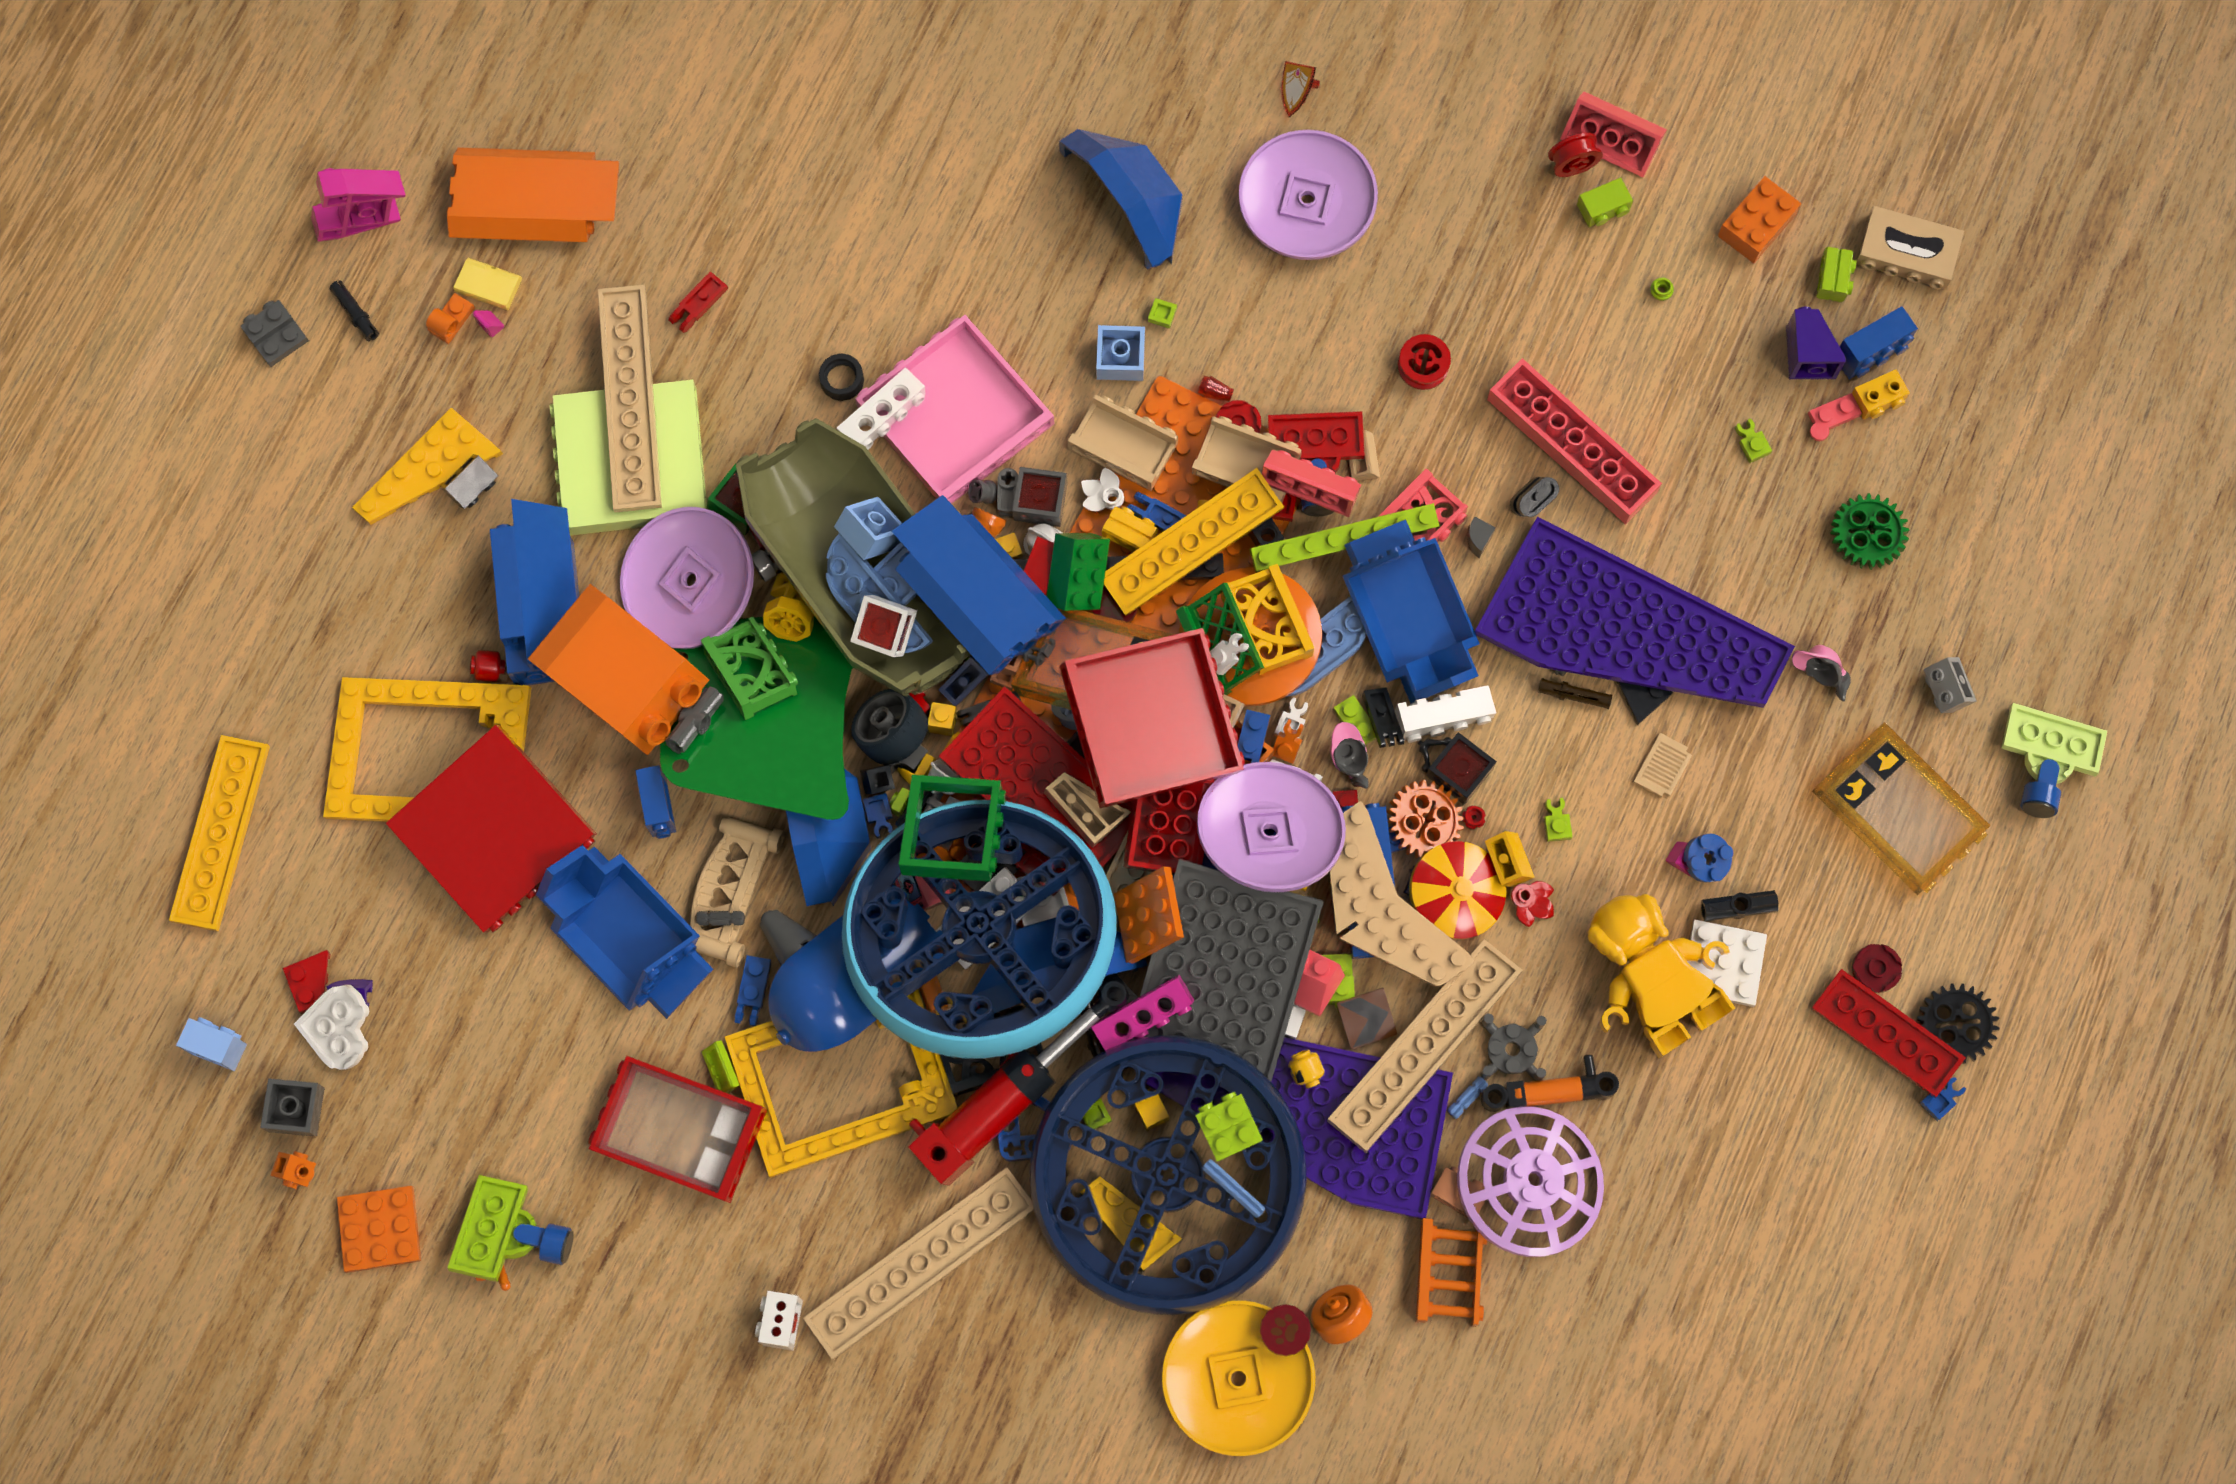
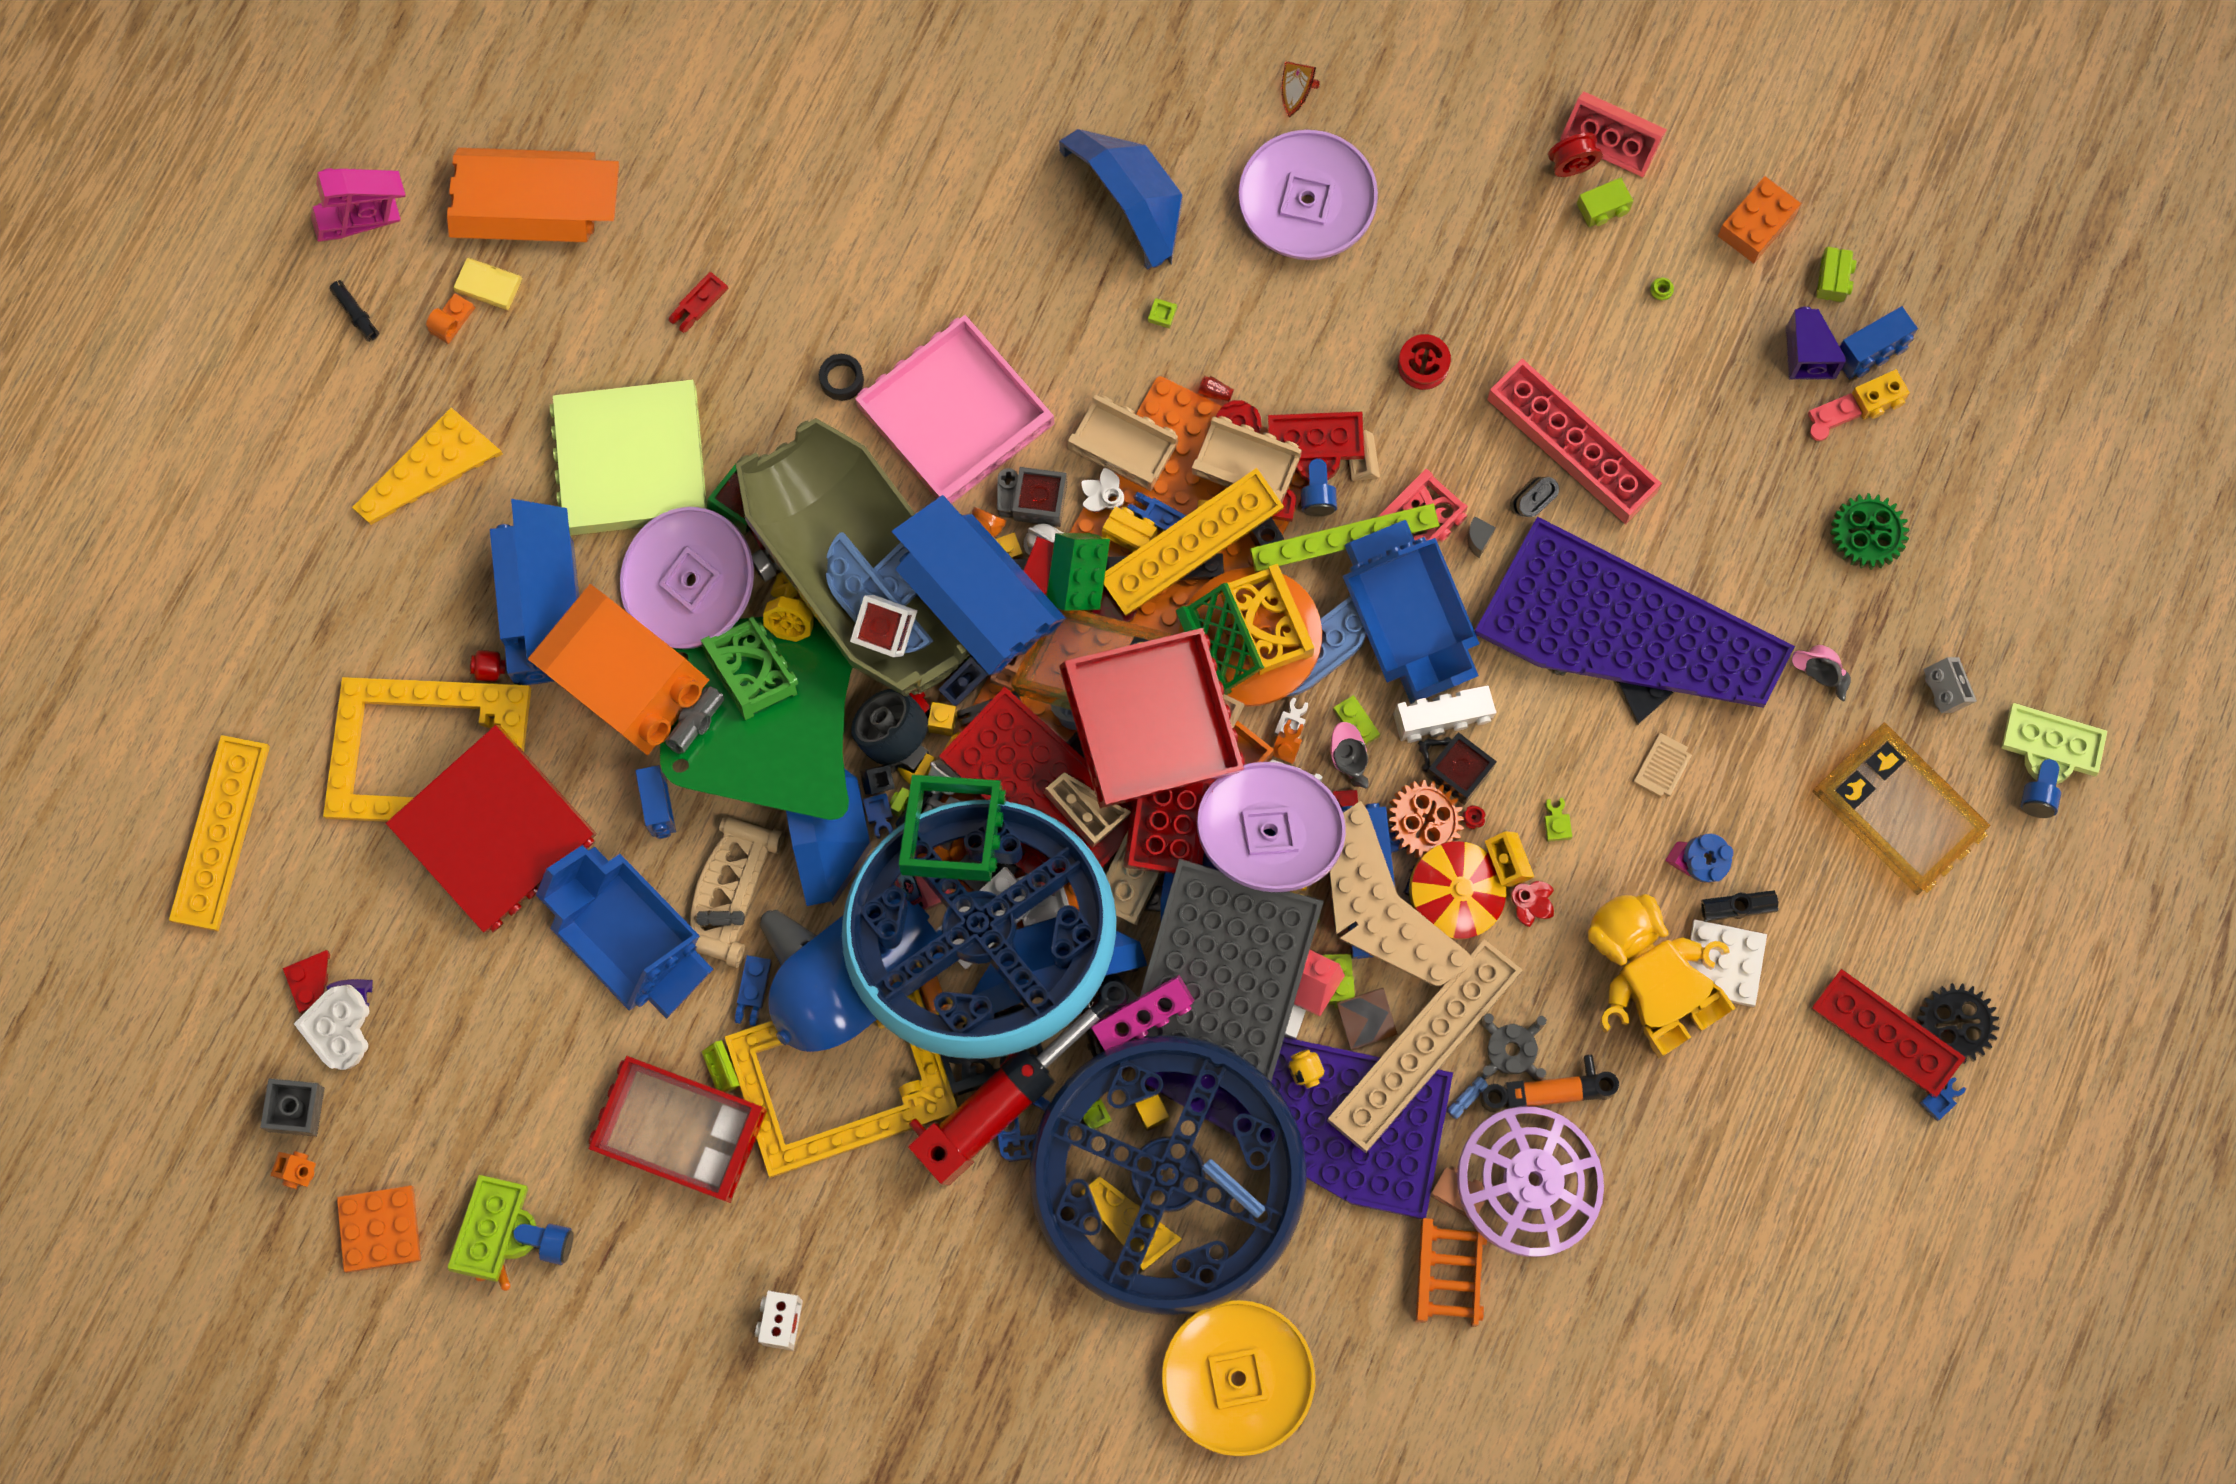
light blue brick [176,1017,247,1071] -> none
dark grey plate [240,300,309,367] -> none
brick [440,454,498,509] -> none
dark pink slope [473,310,504,337] -> none
tan plate [598,285,662,513] -> none
tan plate [803,1168,1034,1360] -> none
light blue brick [834,497,902,560] -> none
white brick [837,367,925,450] -> none
dark grey wheel [968,480,997,504] -> none
dark grey piece [1023,638,1055,666] -> none
light blue brick [1096,325,1145,381] -> none
orange plate [1114,866,1184,964] -> none
lime plate [1195,1091,1263,1162] -> none
white plate [1210,633,1249,675] -> none
blue plate [1238,710,1270,763] -> none
dark red tile [1260,1304,1311,1357] -> none
coral slope [1262,450,1361,517] -> none
orange wheel [1311,1285,1373,1344] -> none
black hinge [1362,687,1404,748] -> none
dark brown pin [1538,678,1612,709] -> none
lime plate [1735,418,1772,463] -> none
dark red tile [1852,944,1902,993] -> none
tan panel [1856,206,1964,289] -> none

